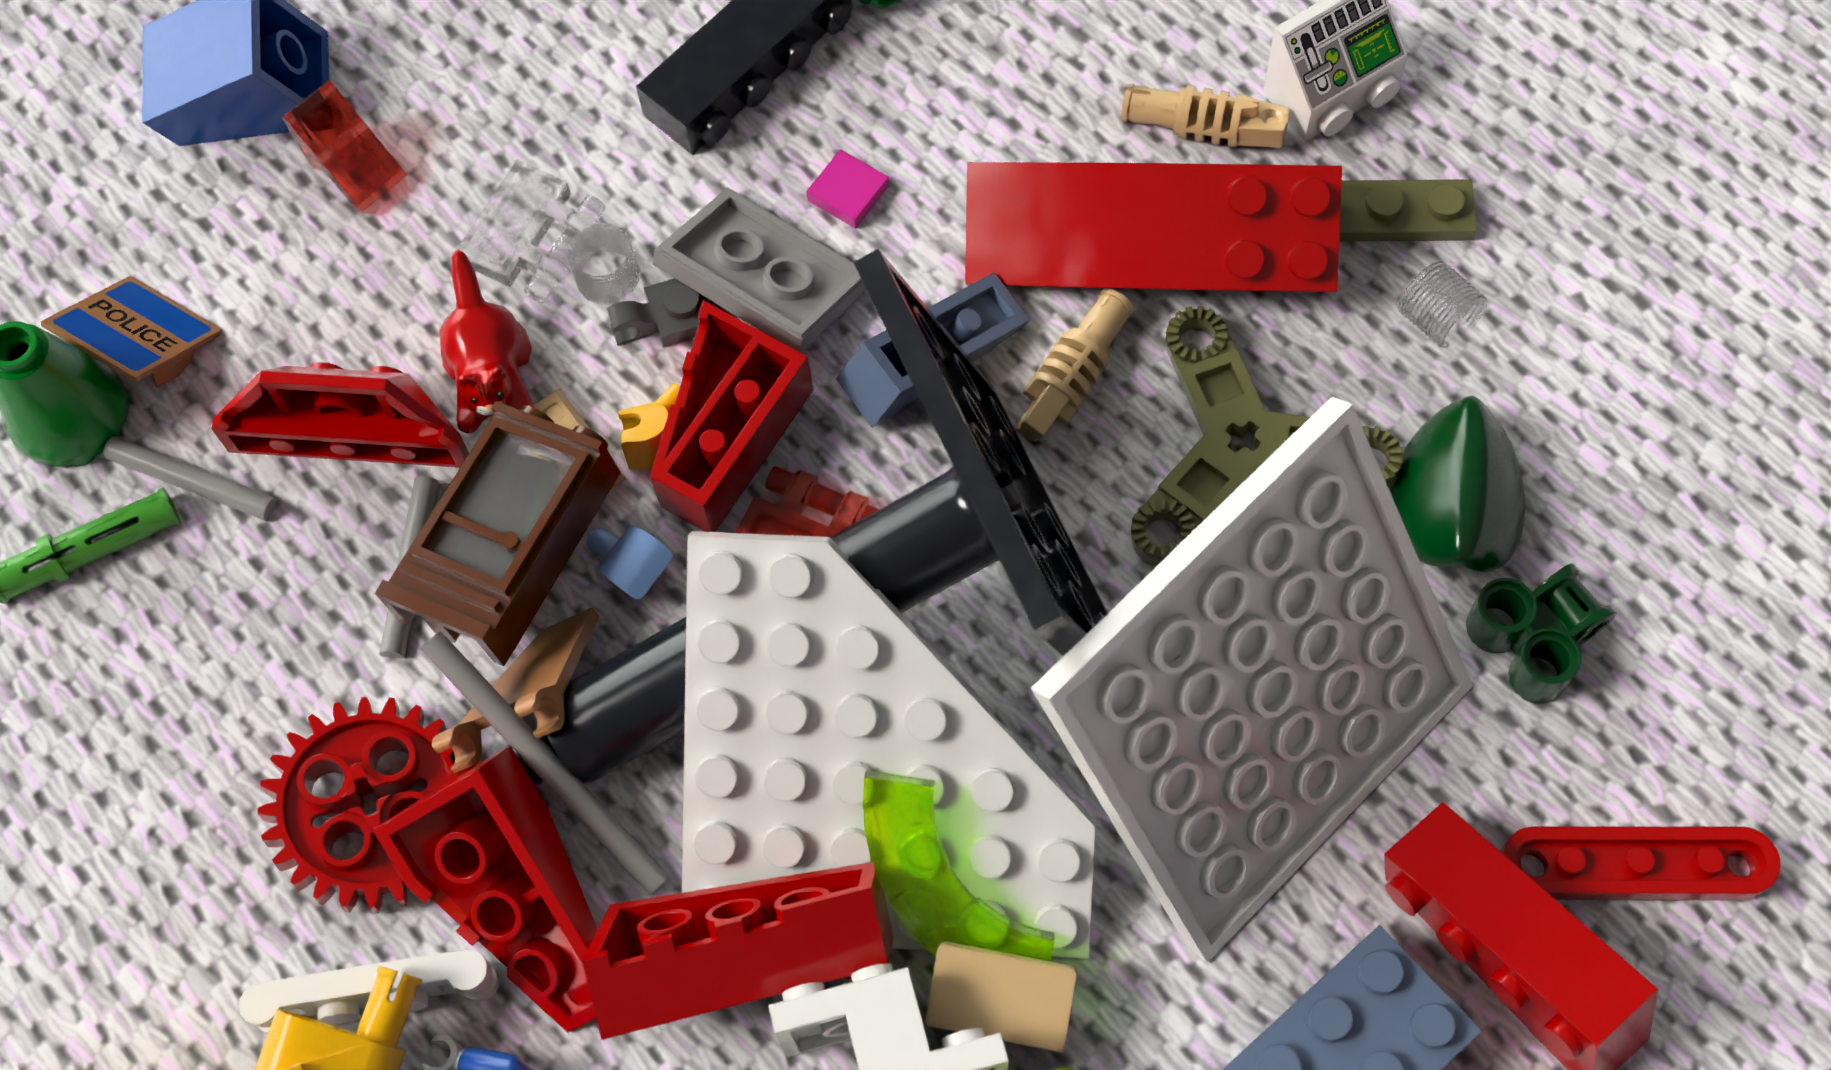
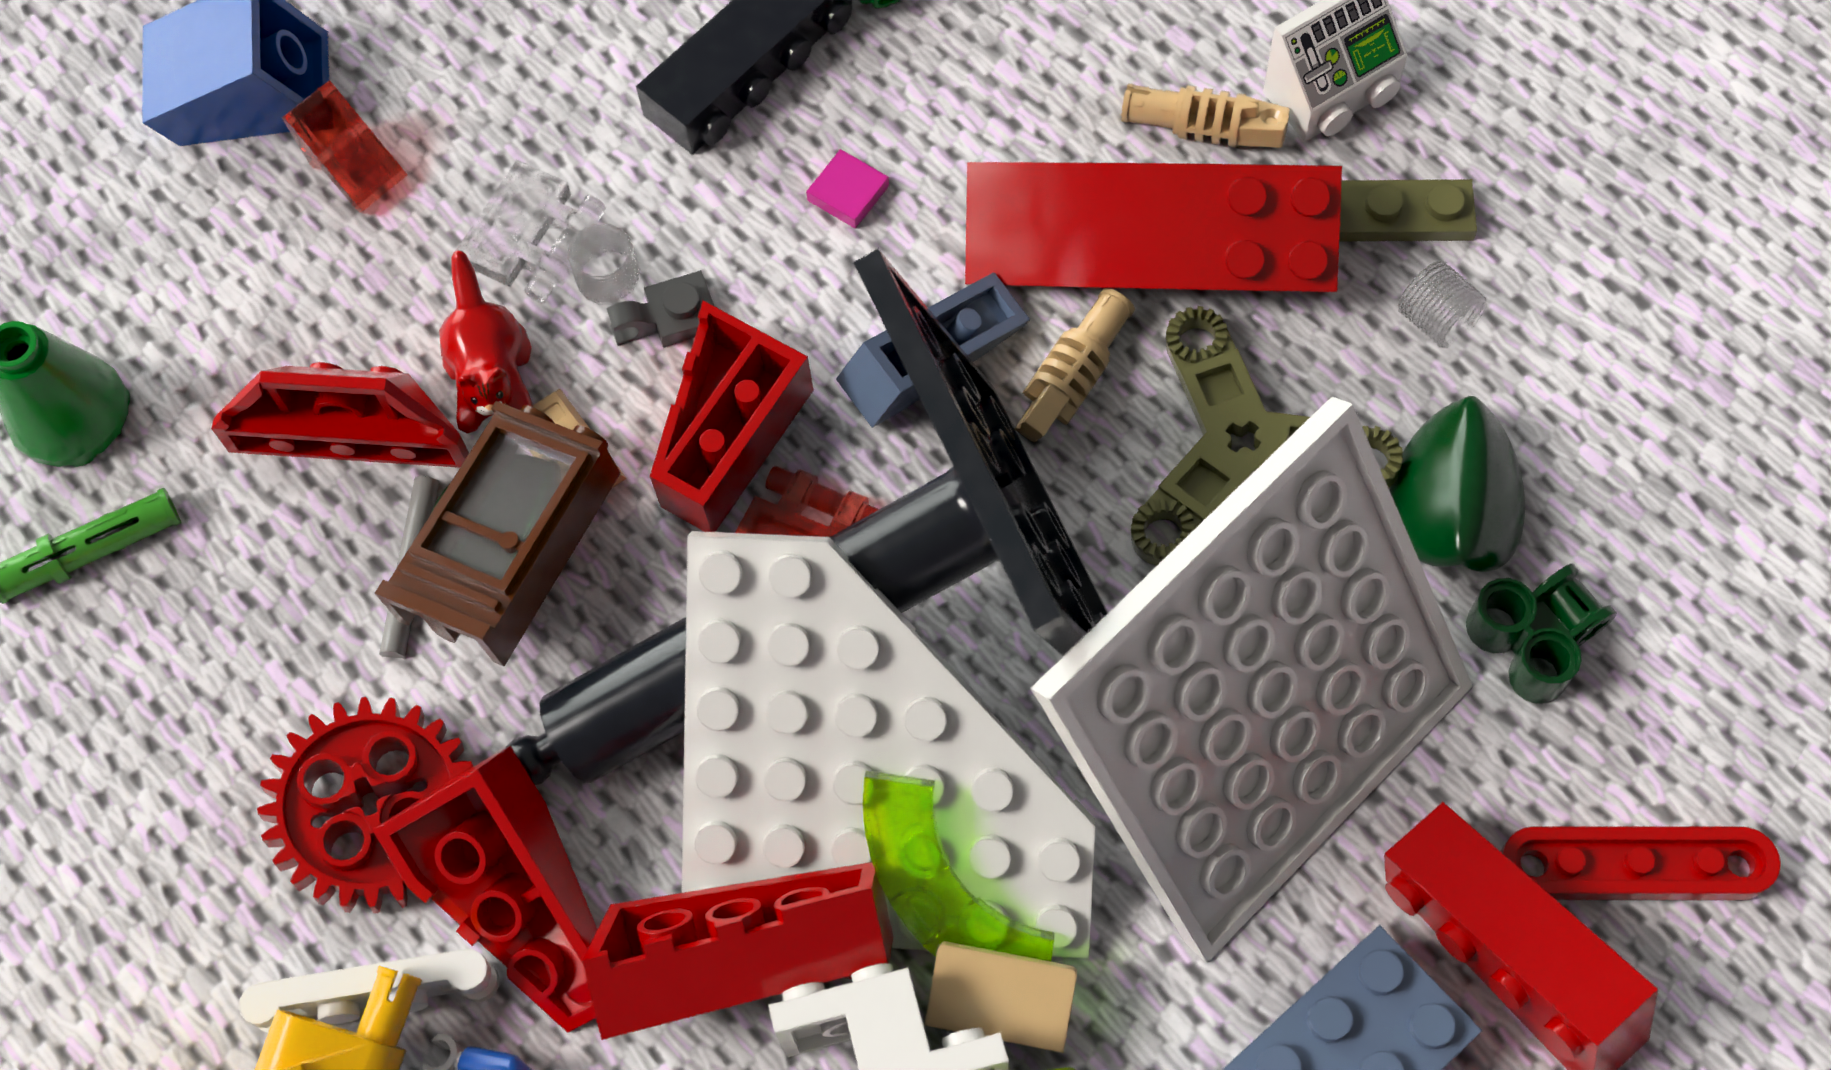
piece [41,276,222,388] -> none
light grey bar [103,436,278,521] -> none
light grey piece [420,631,669,895] -> none
medium nougat flag [432,608,600,774] -> none
light blue piece [587,526,672,599] -> none
yellow piece [618,383,680,470] -> none
light grey tile [653,187,866,353] -> none

